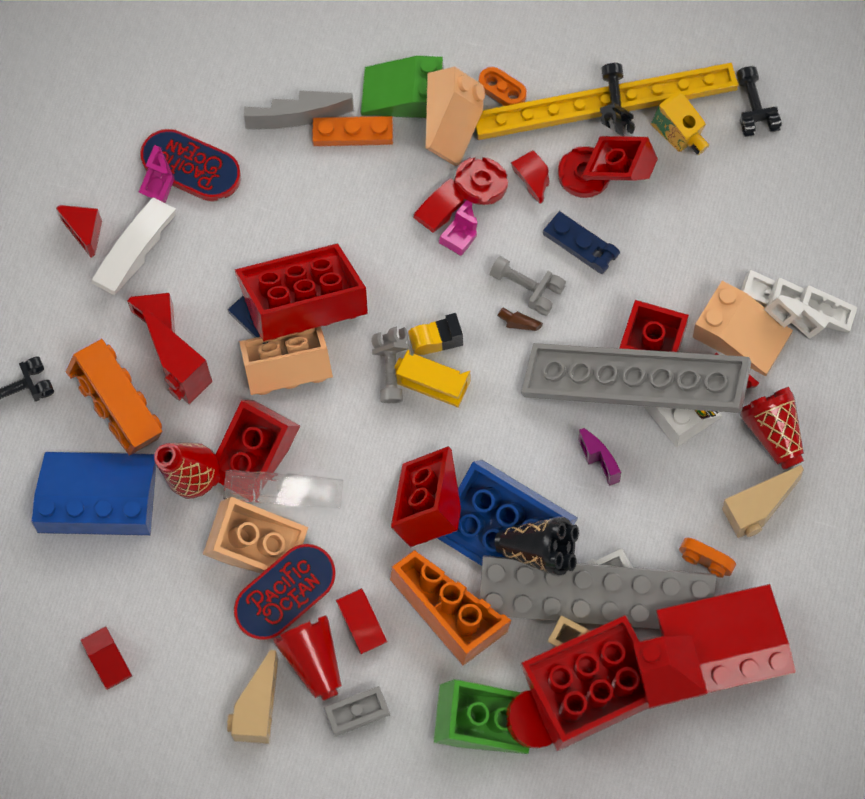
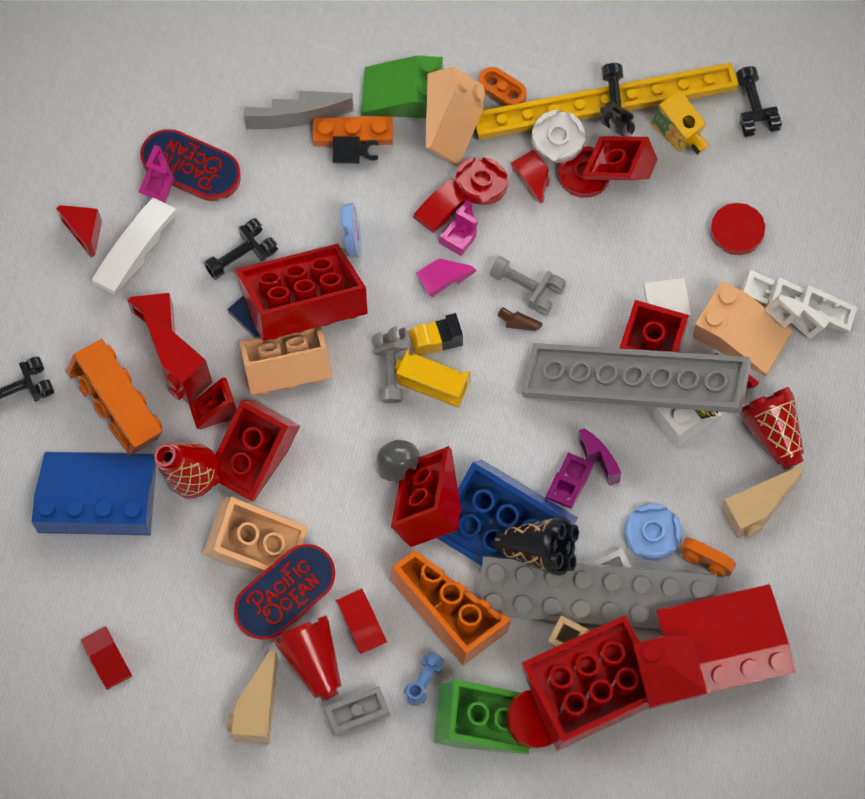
clear slope [223,469,343,508] -> none
dark blue plate [543,211,620,274] -> none
none -> red slope [189,377,237,429]
none -> black bar [203,218,278,280]
none -> black plate [333,136,379,164]
none -> light blue tile [341,203,362,258]
none -> dark grey hair [376,440,420,481]
none -> medium blue bar [404,652,444,707]
none -> dark pink slope [416,258,477,297]
none -> white tile [532,110,585,163]
none -> magenta slope [545,452,594,509]
none -> light blue tile [624,504,682,561]
none -> white sticker [644,278,691,315]
none -> red tile [710,203,766,255]

